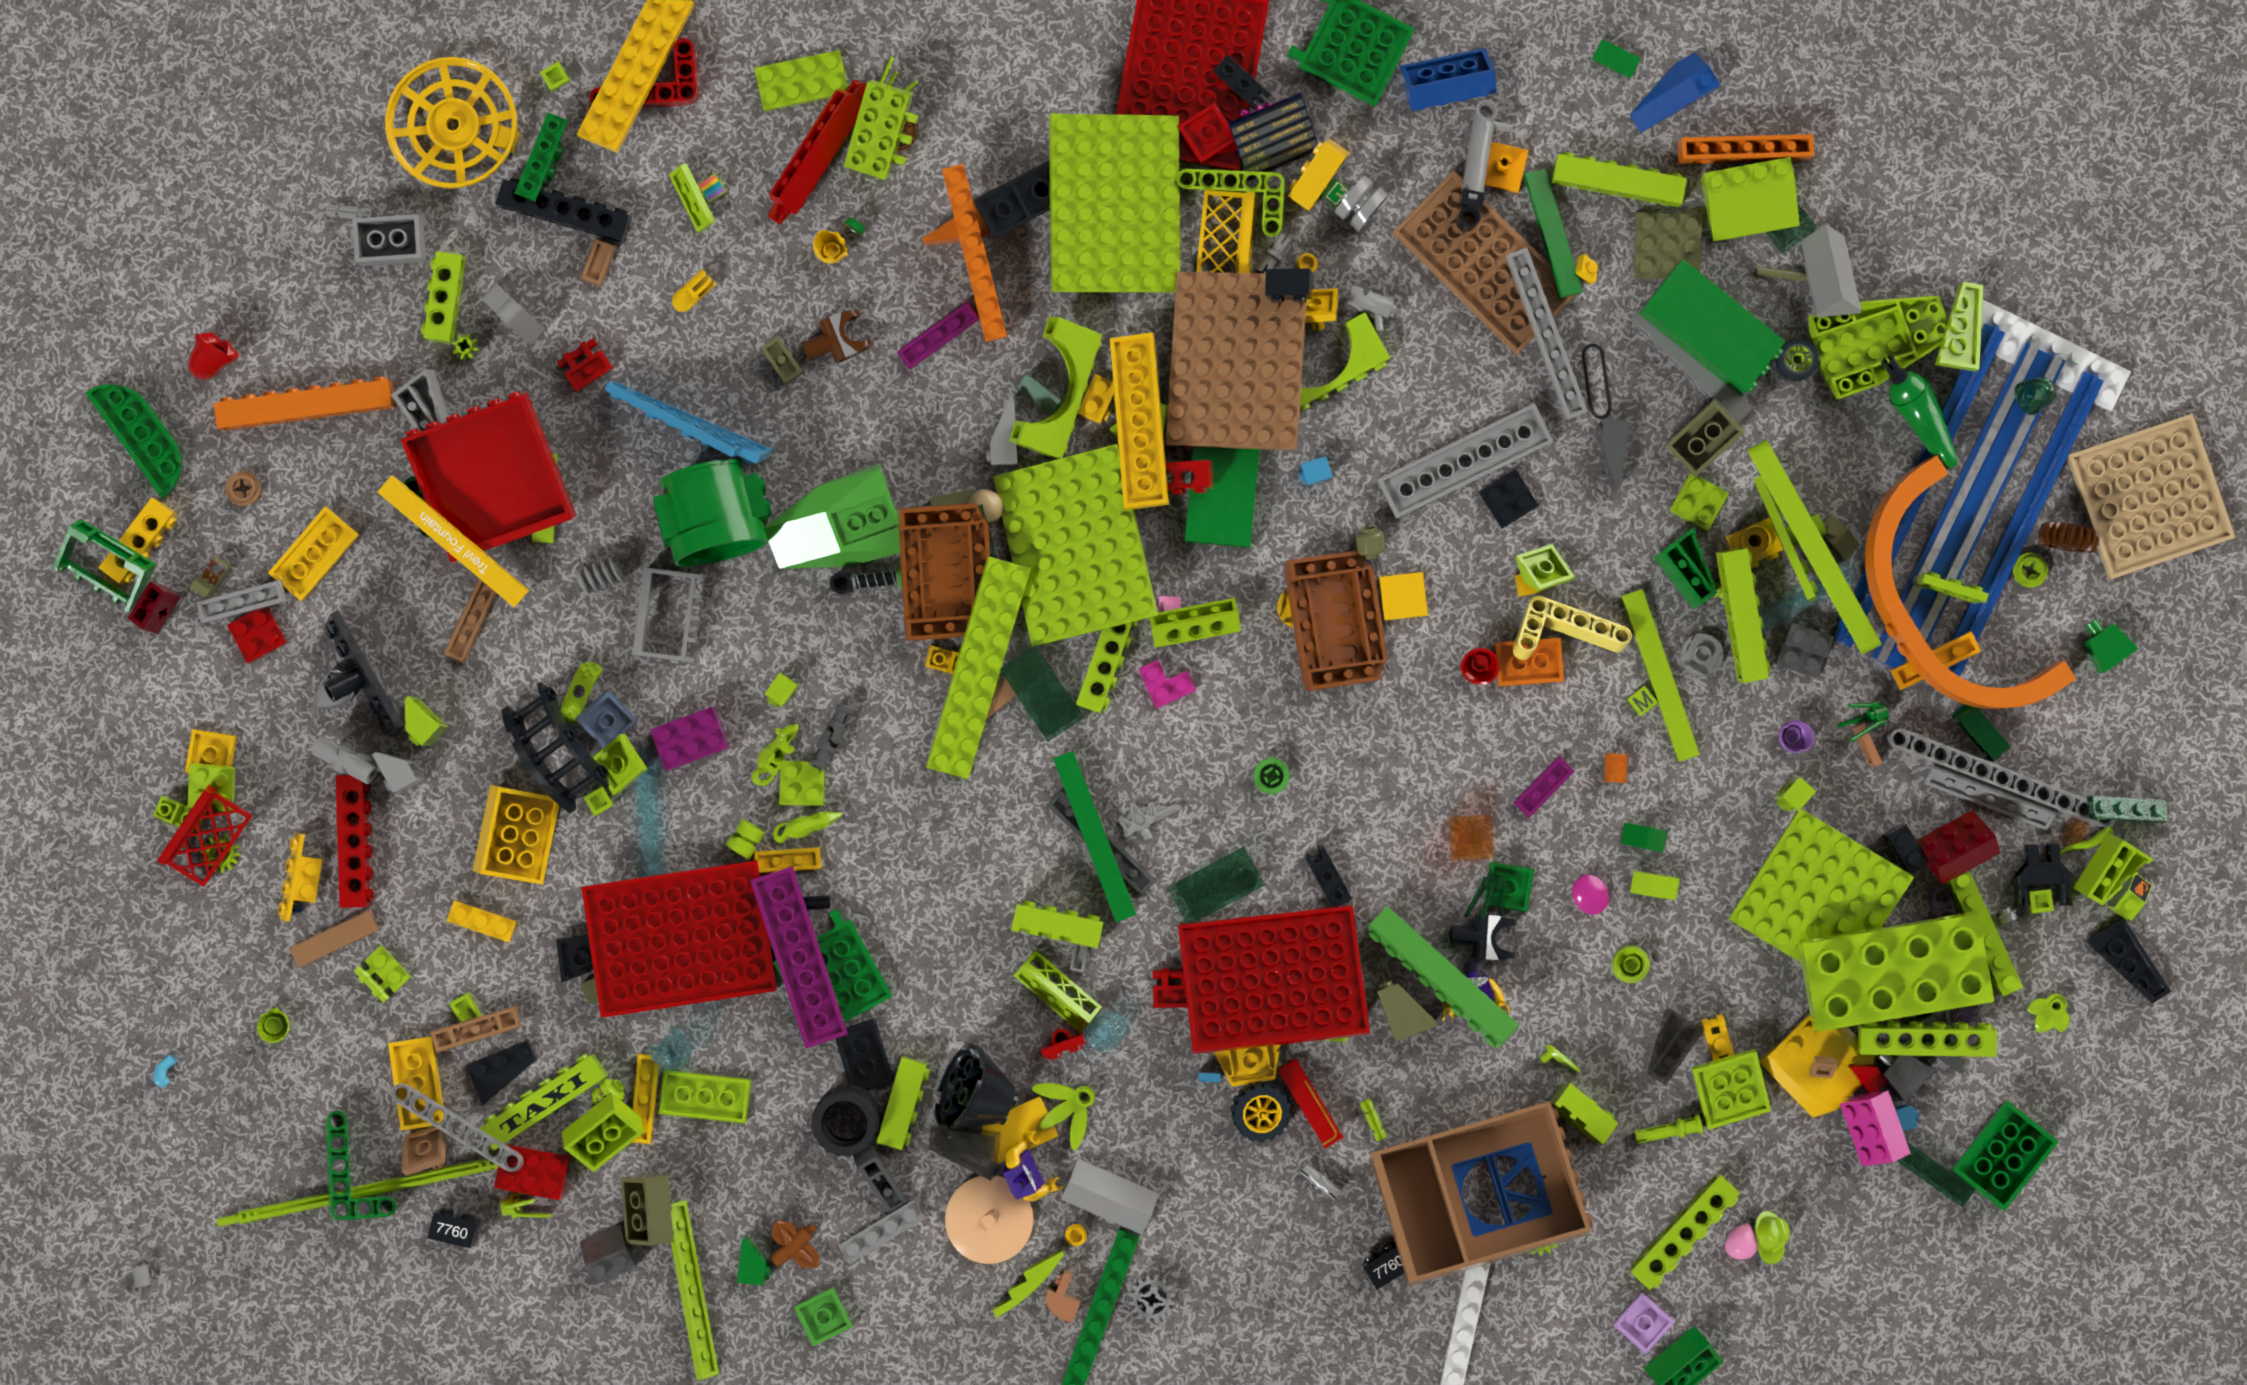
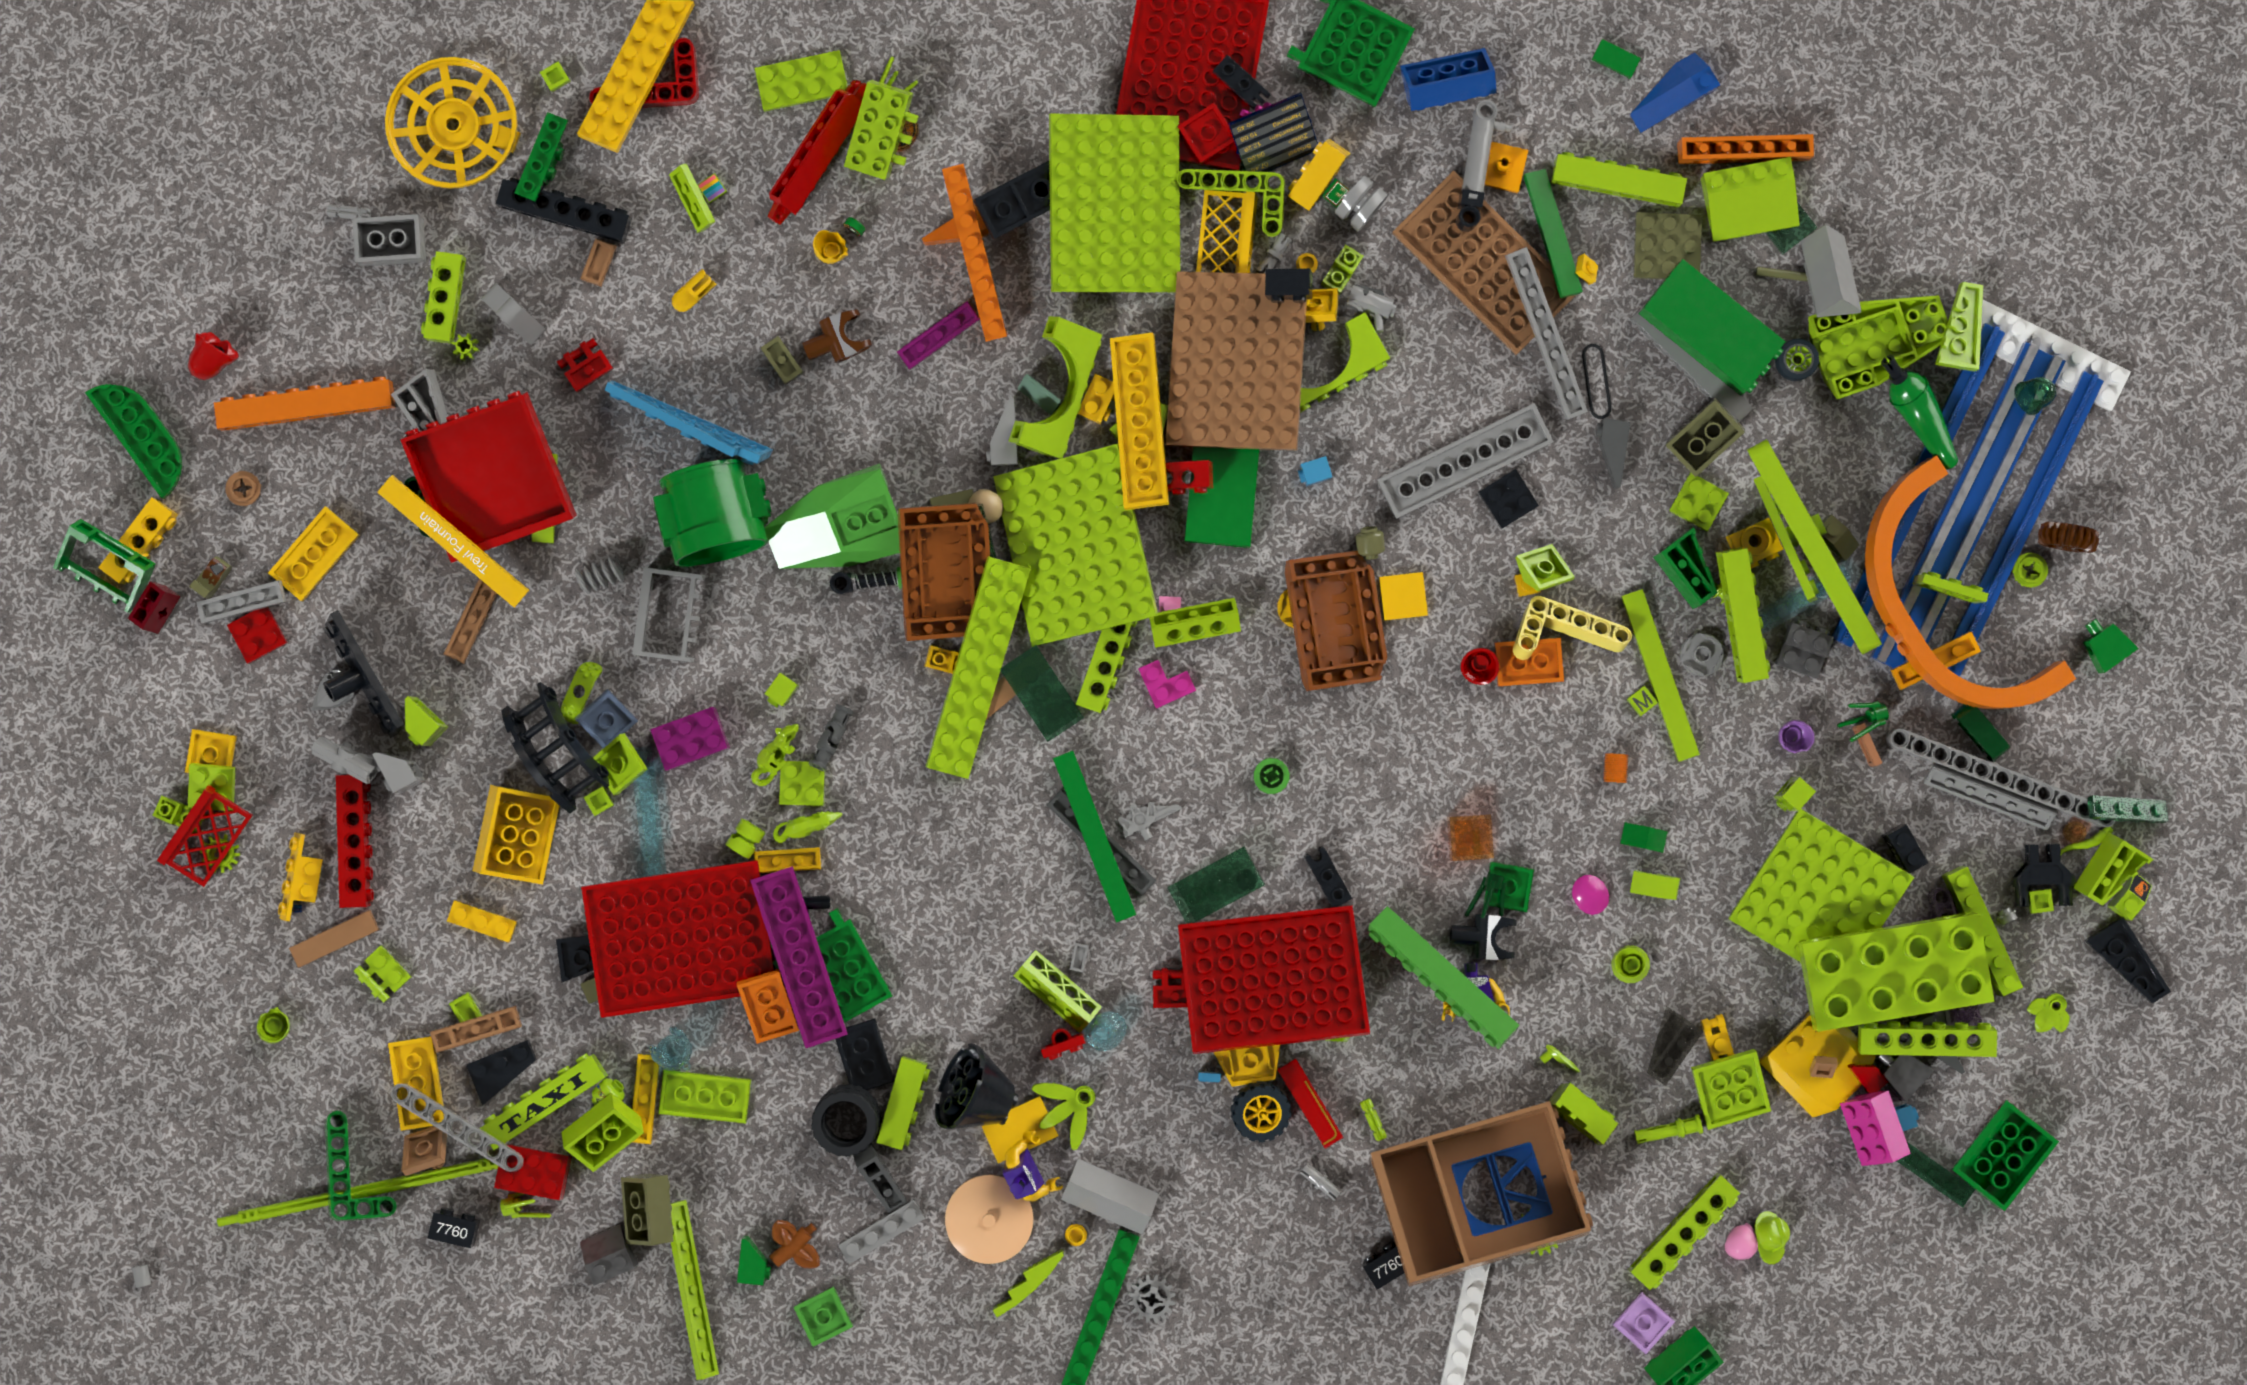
medium azure arm [153,1054,177,1088] -> none
clear smoke wedge [929,1123,1001,1181] -> none
lime wedge [1011,900,1104,948] -> none
nougat brick [1046,1269,1081,1323] -> none
olive slope [1374,979,1438,1042] -> none
magenta tile [1513,756,1575,818] -> none
dark red brick [1916,810,2000,885] -> none
tan plate [2067,414,2235,580] -> none
none -> orange plate [737,969,799,1044]
none -> lime slope [1321,244,1364,295]

